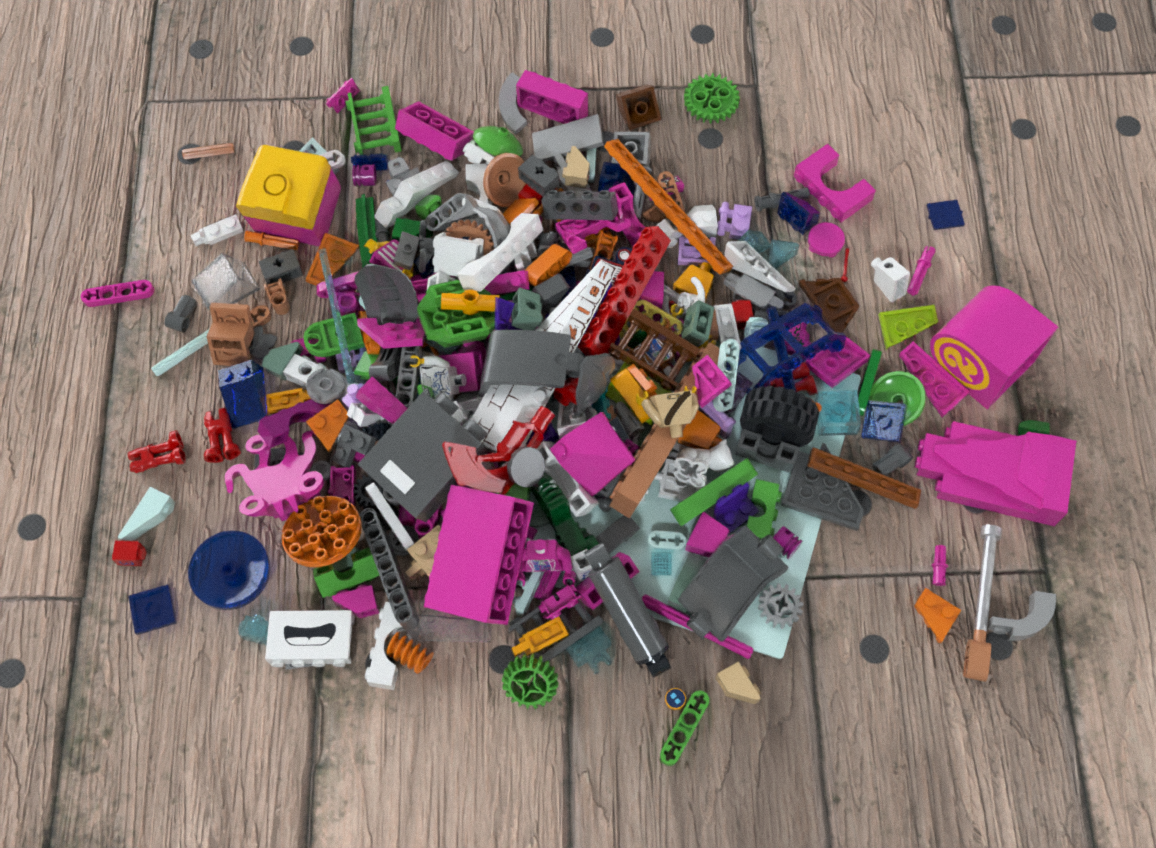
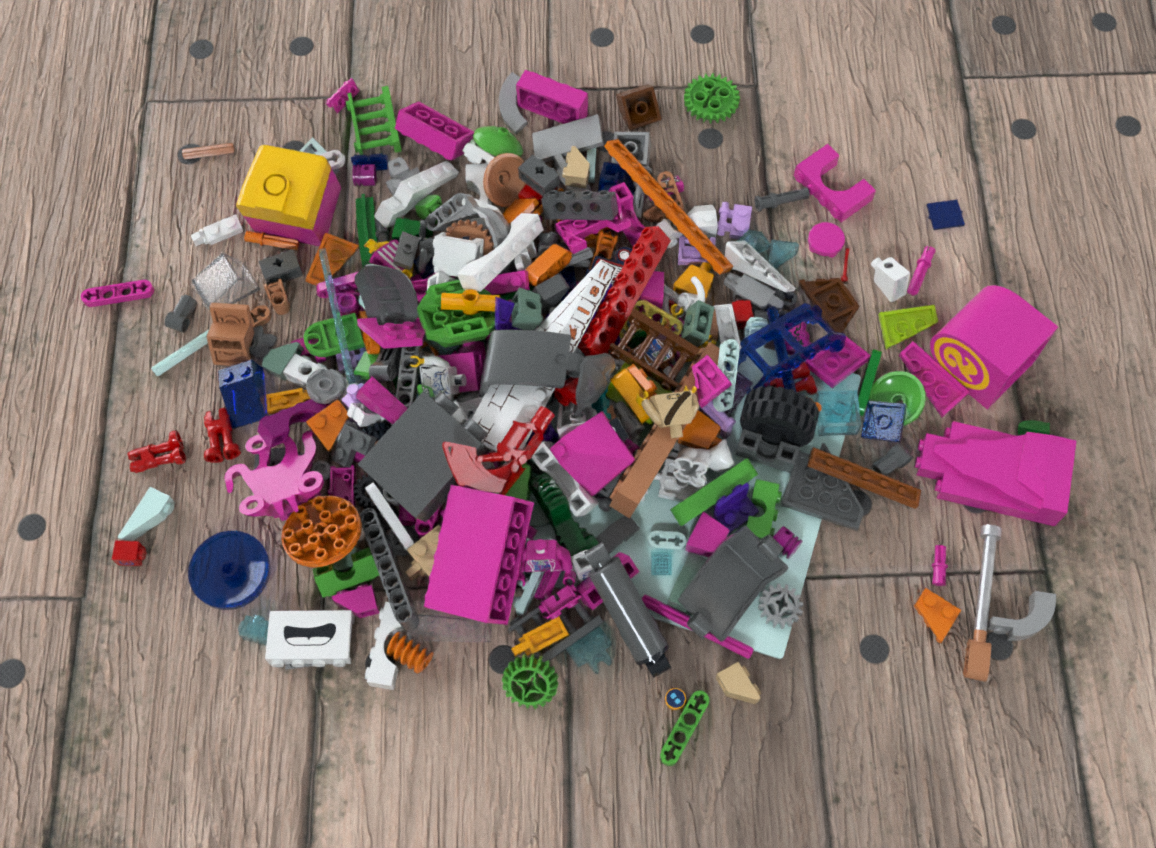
clear blue tile [128,584,177,635] -> none
white sticker [380,460,415,494] -> none
tile [507,446,545,488] -> none
clear blue slope [777,192,820,235] -> none

